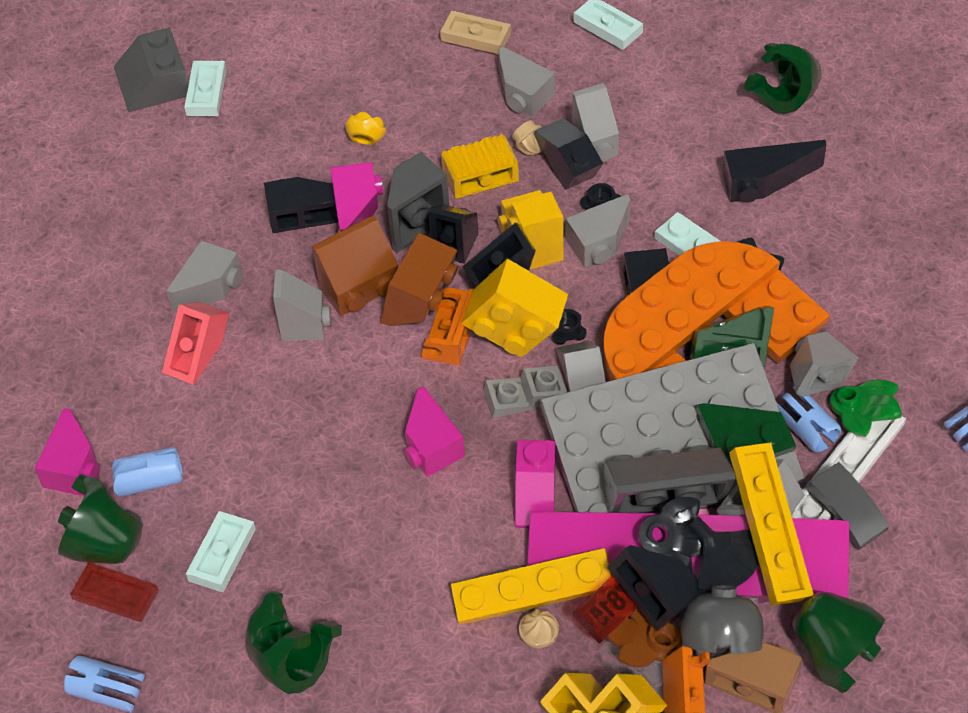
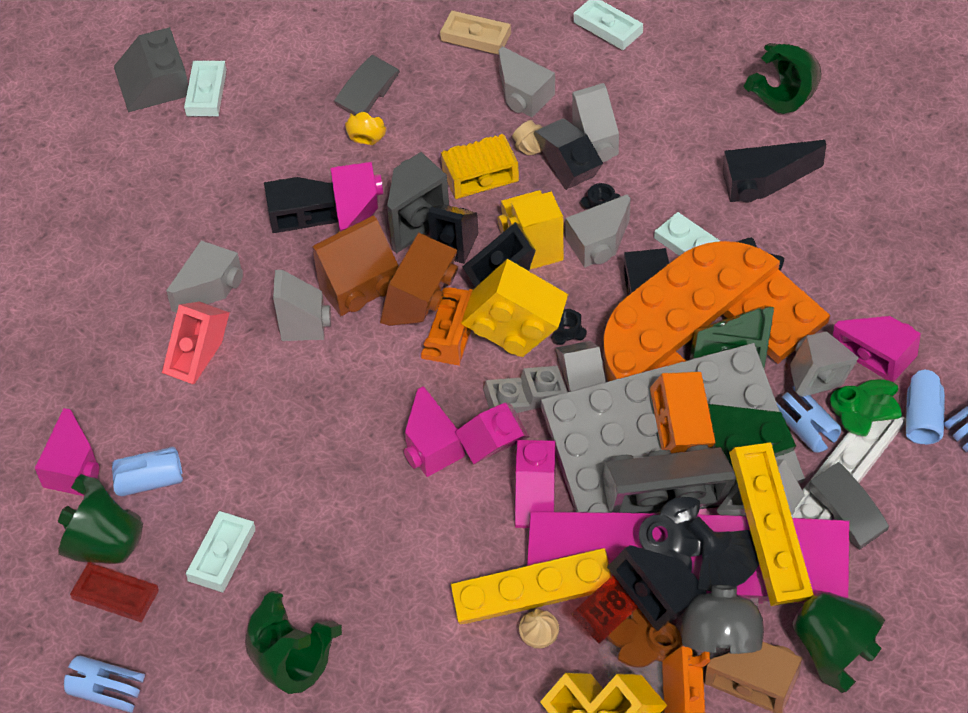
none -> dark grey slope [334,55,400,115]
none -> dark pink slope [455,402,530,465]
none -> orange hinge [650,372,716,454]
none -> dark pink slope [833,316,921,382]
none -> light blue arm [906,369,945,445]

